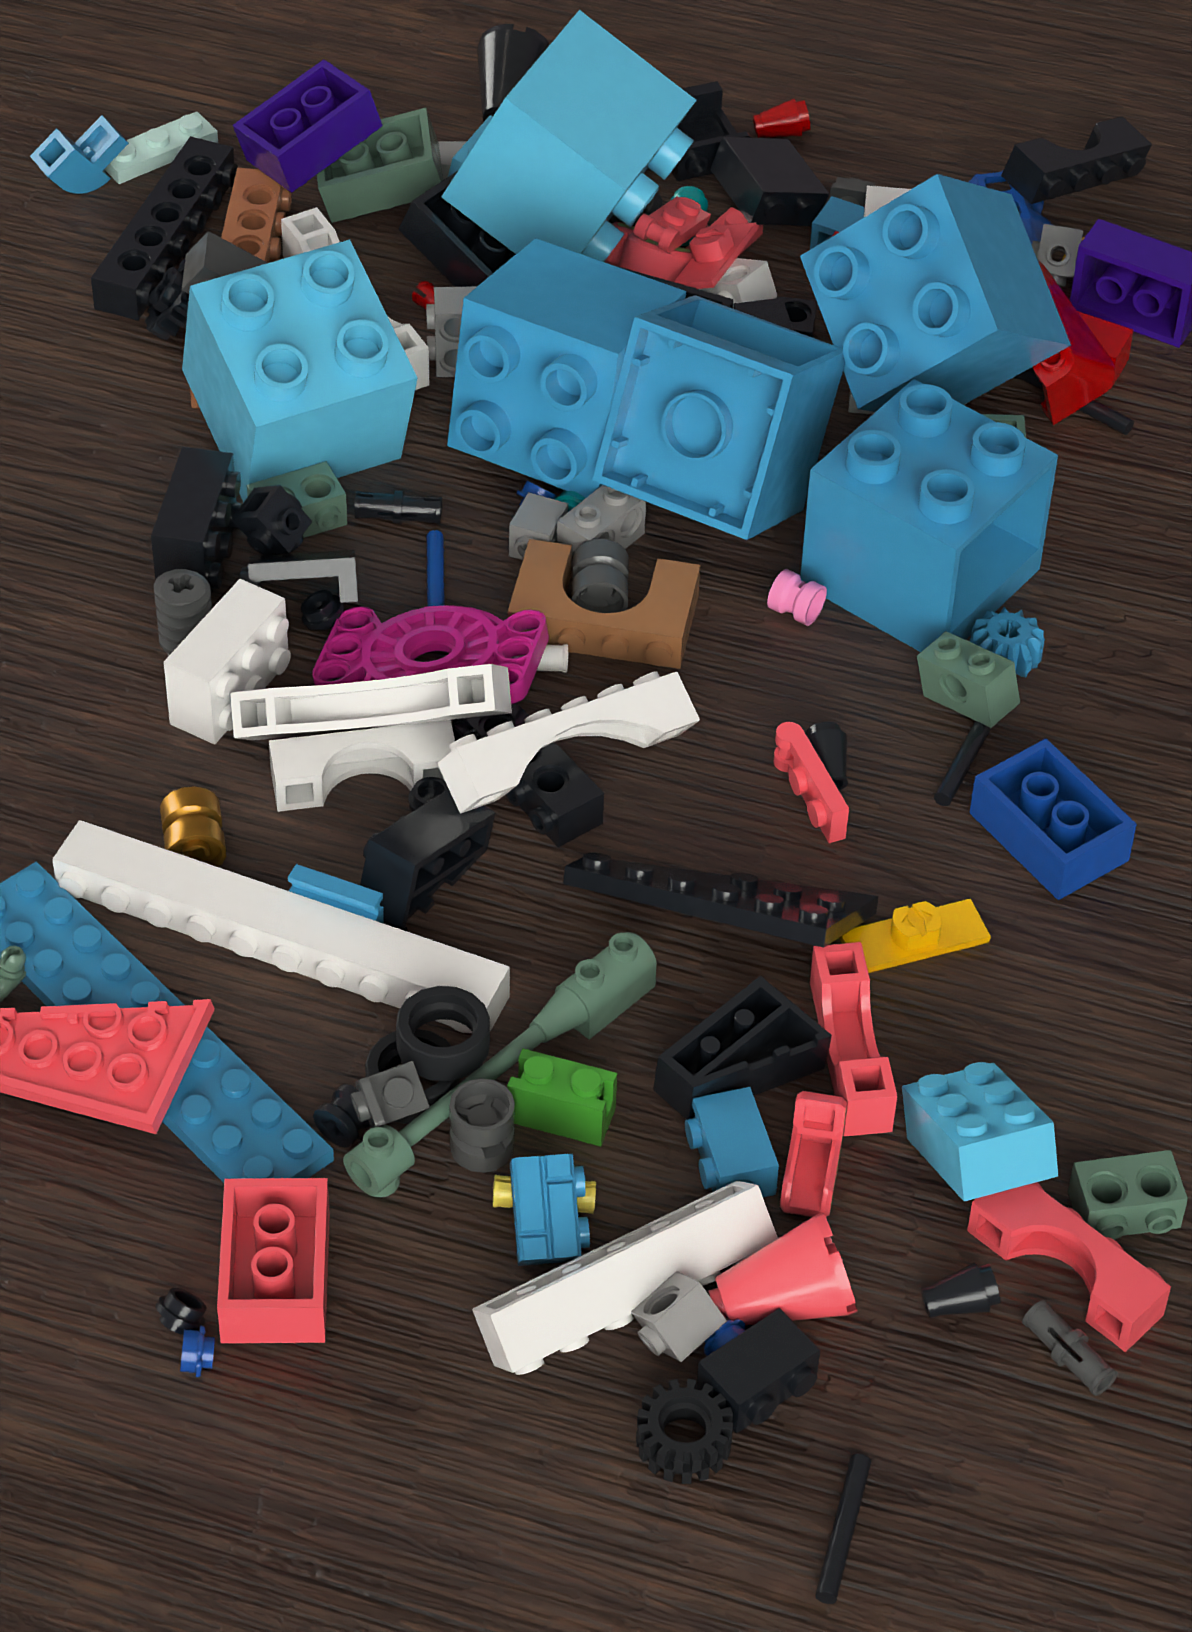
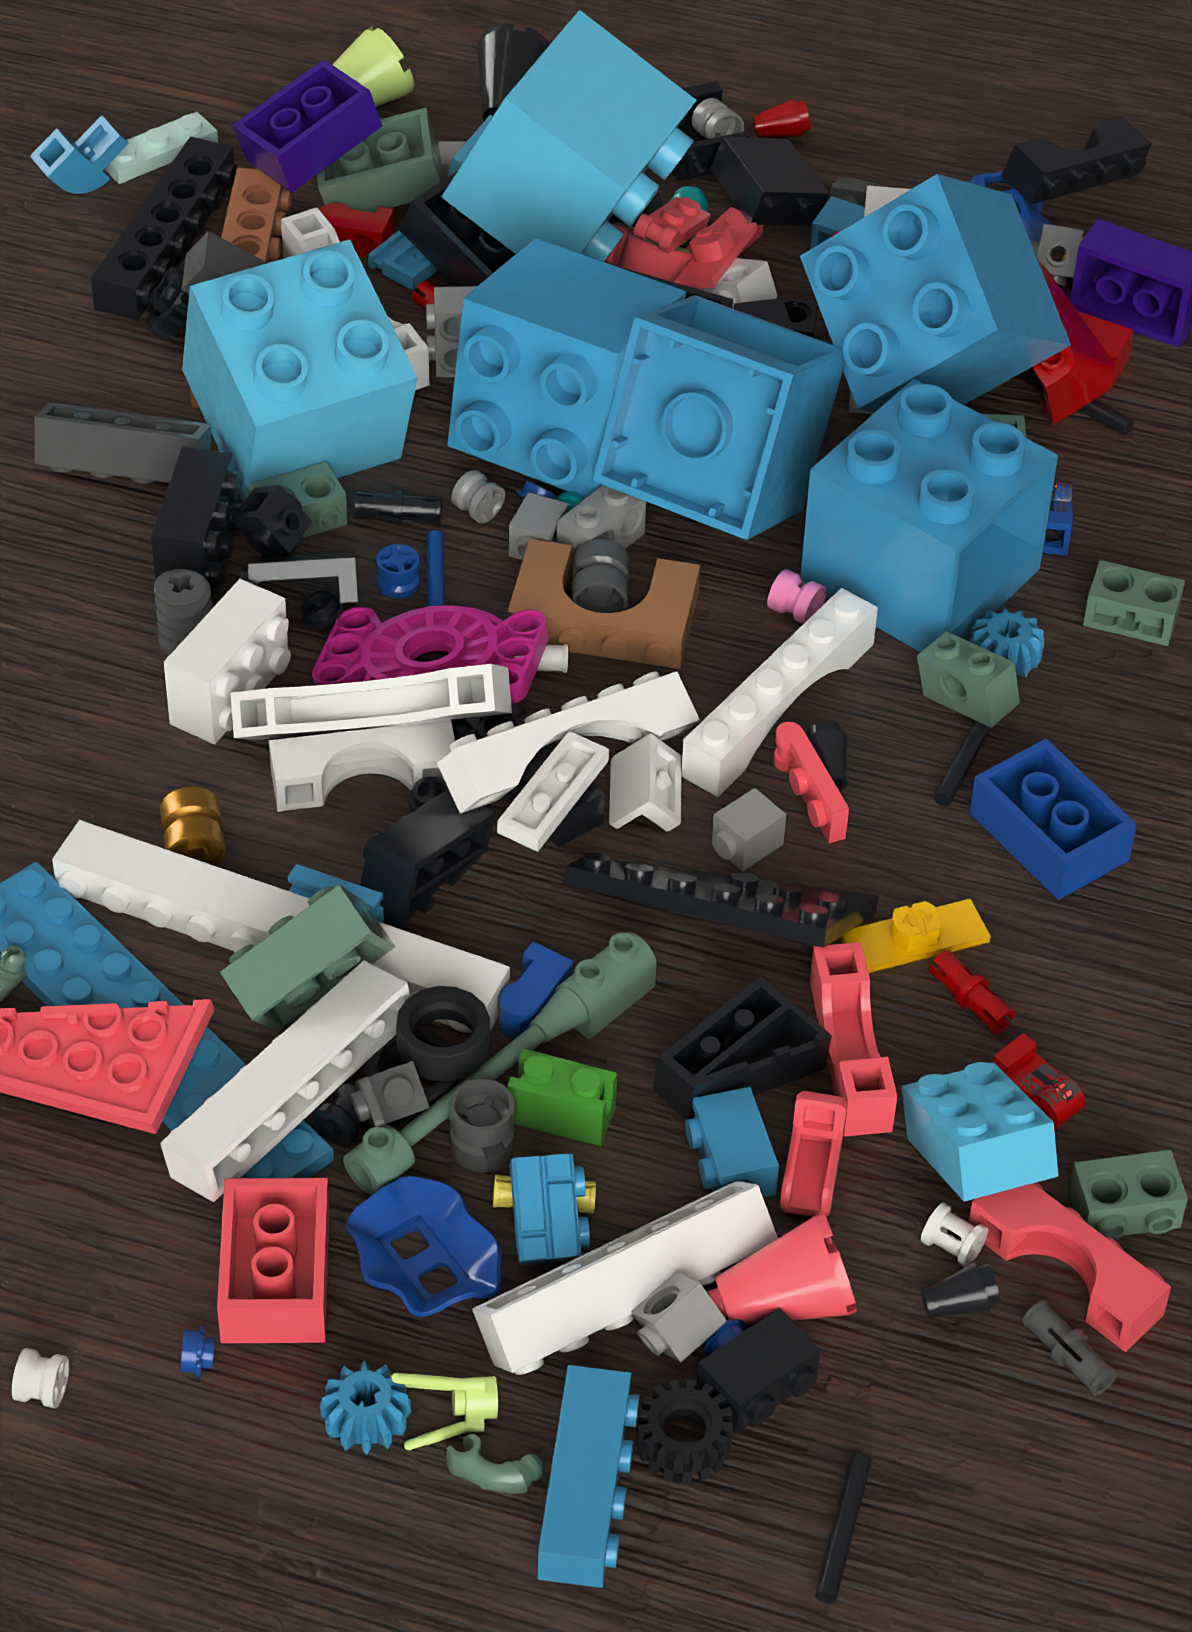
black plate [155,1288,207,1335] -> none
none -> white wheel [12,1348,69,1409]
none -> dark grey brick [34,402,211,483]
none -> white brick [160,960,410,1202]
none -> sand green brick [220,885,396,1032]
none -> red leg [319,203,395,258]
none -> dark azure gear [320,1360,411,1455]
none -> yellowish green cone [332,26,415,107]
none -> blue piece [345,1176,501,1317]
none -> dark azure plate [368,230,438,290]
none -> blue wheel [376,544,420,599]
none -> yellowish green plant [391,1373,498,1450]
none -> sand green piece [446,1434,544,1494]
none -> light grey wheel [451,470,506,523]
none -> white plate [497,731,609,852]
none -> blue leg [499,941,574,1039]
none -> dark azure brick [538,1365,640,1588]
none -> white panel [609,733,682,832]
none -> white arch [681,588,878,797]
none -> light grey wheel [692,98,744,139]
none -> light grey brick [712,788,786,872]
none -> white bush [921,1203,988,1267]
none -> red pin [928,950,1016,1034]
none -> red leg [992,1033,1085,1131]
none -> blue leg [1042,481,1073,556]
none -> sand green brick [1083,560,1185,646]

